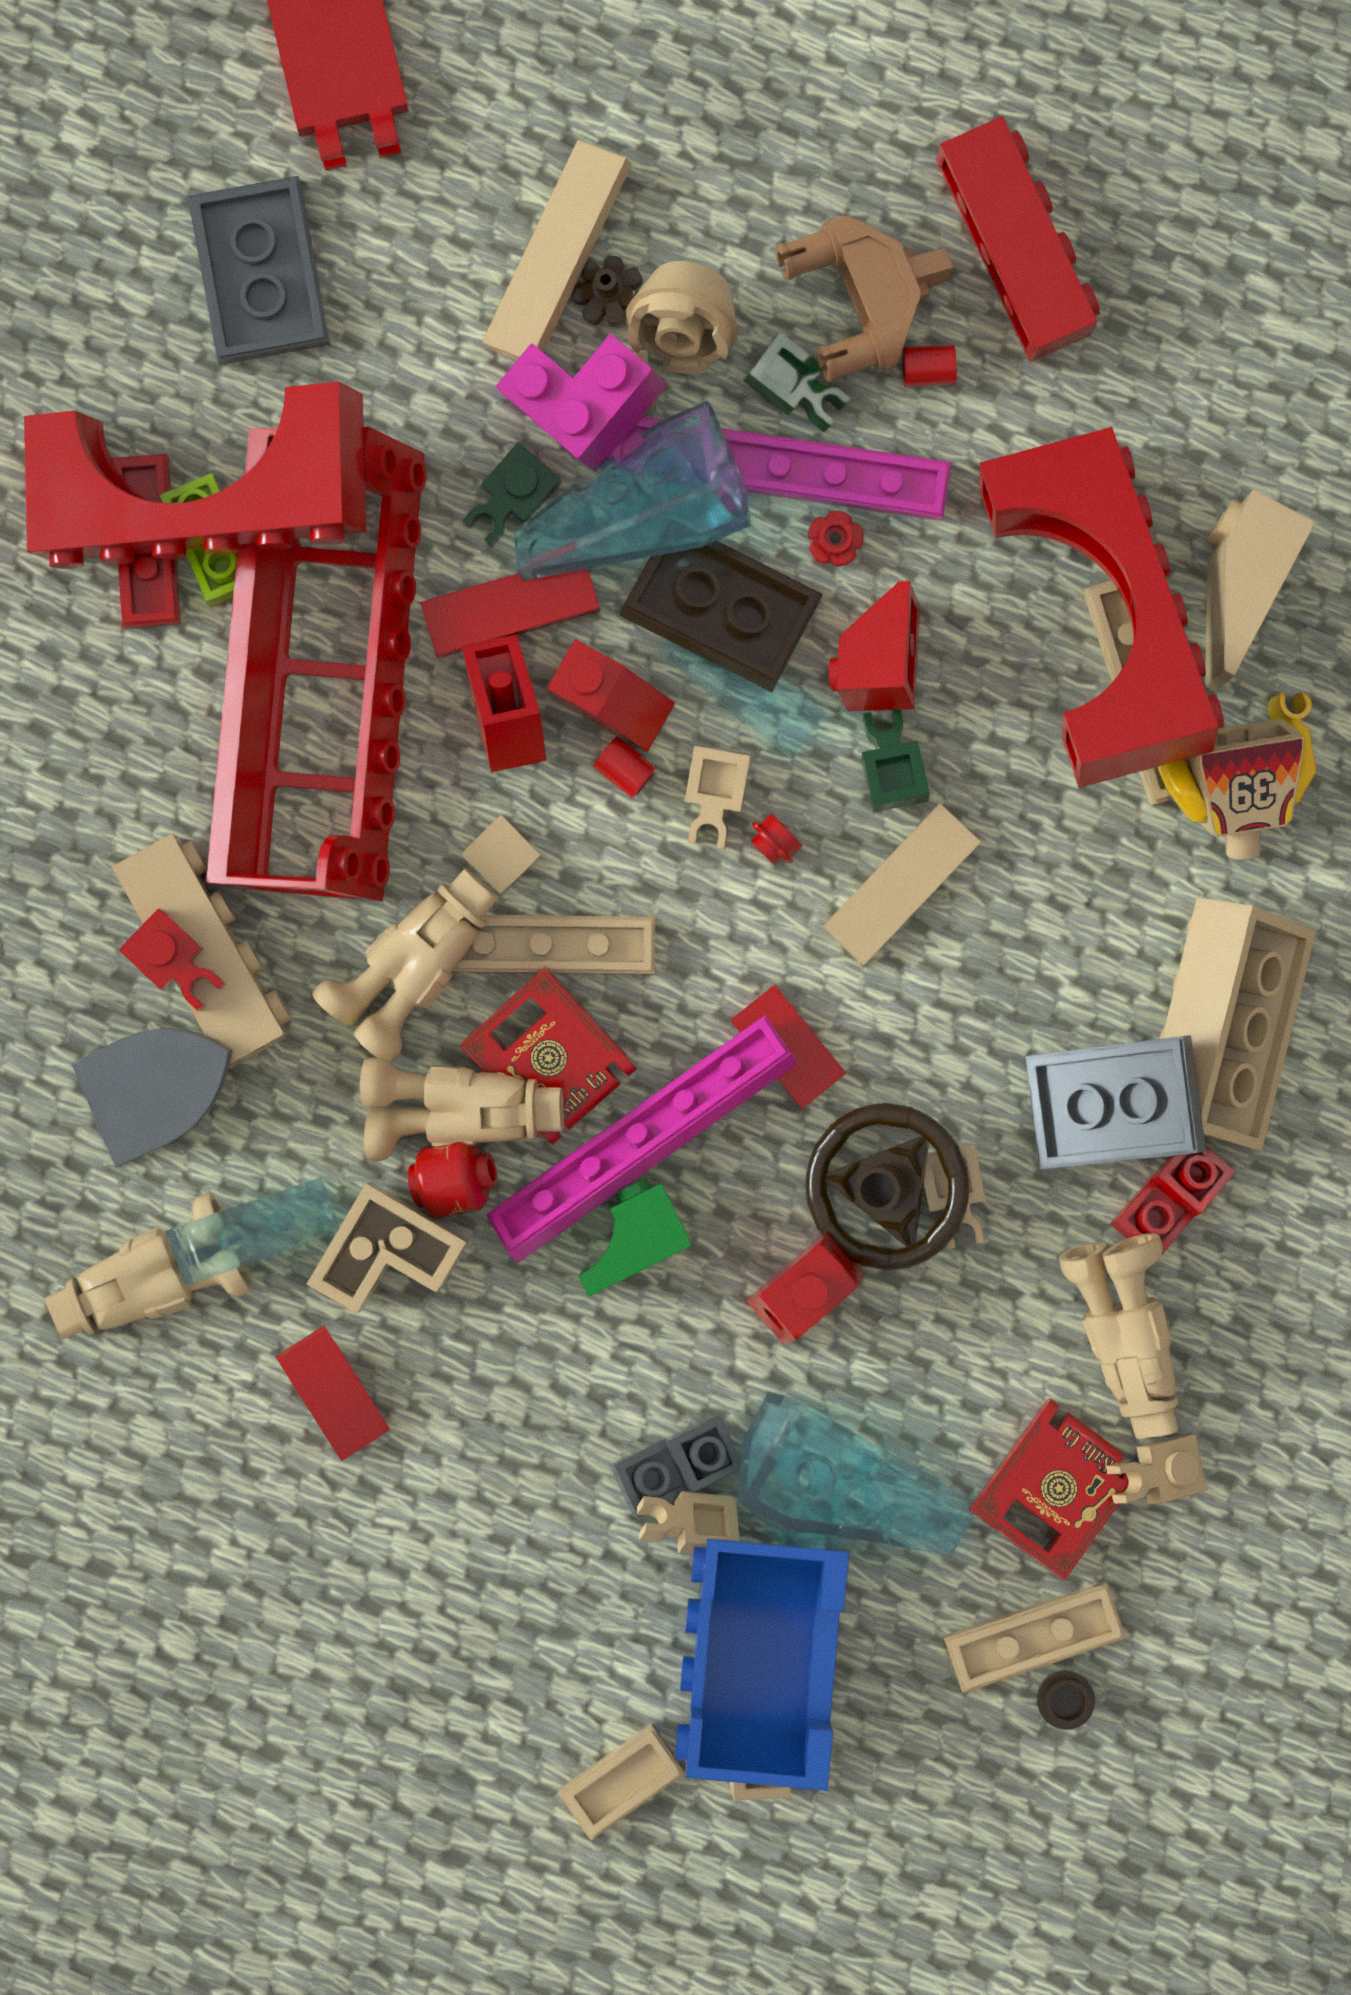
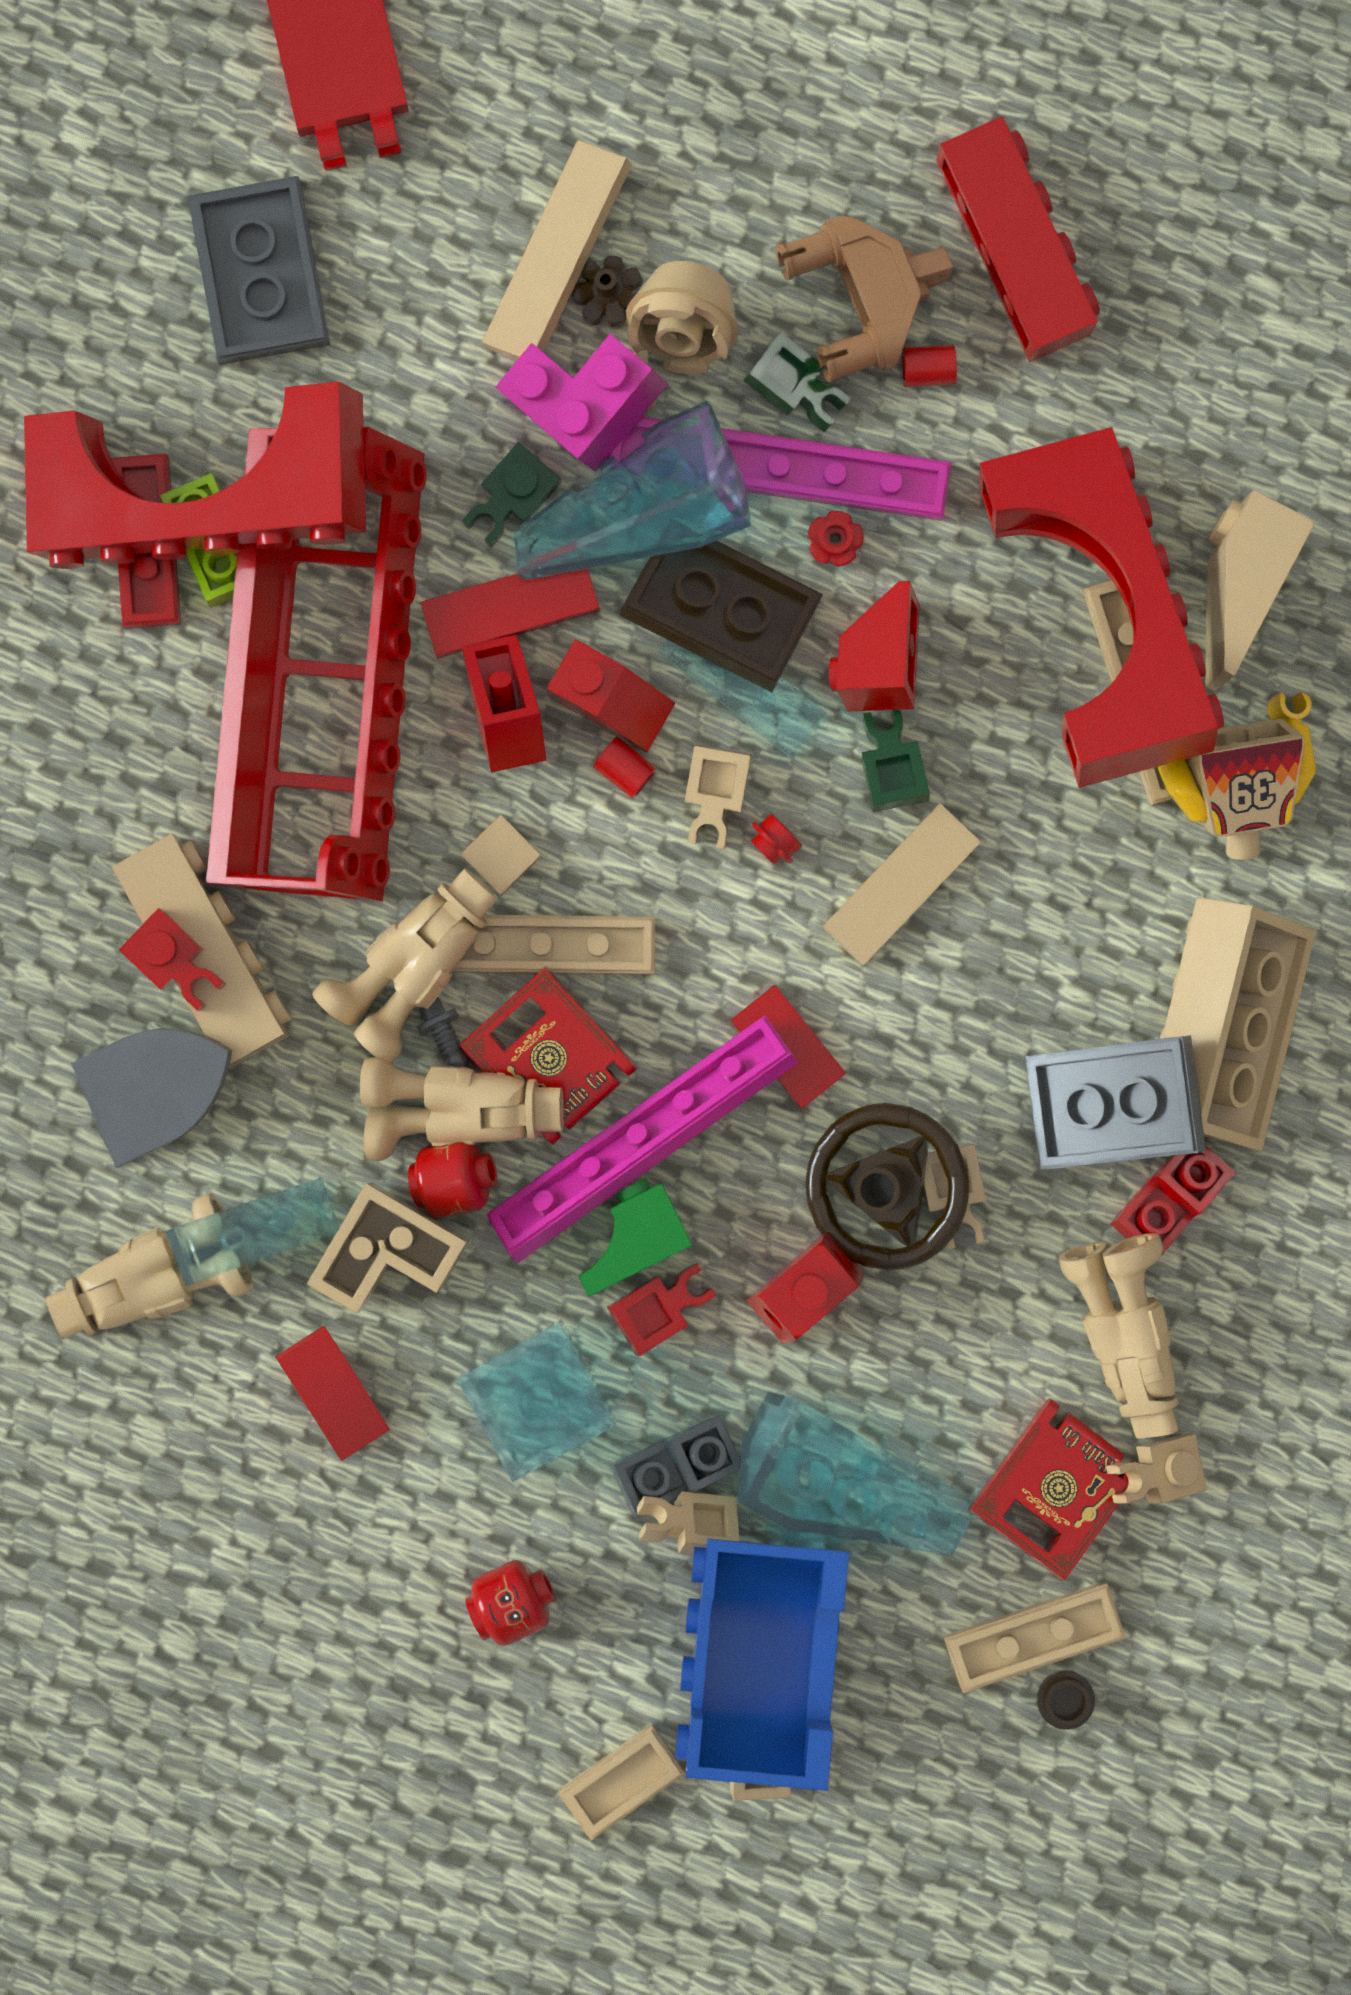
none -> dark grey piece [416,997,468,1067]
none -> clear light blue brick [457,1319,616,1482]
none -> red head [465,1560,556,1646]
none -> red plate [607,1264,717,1356]

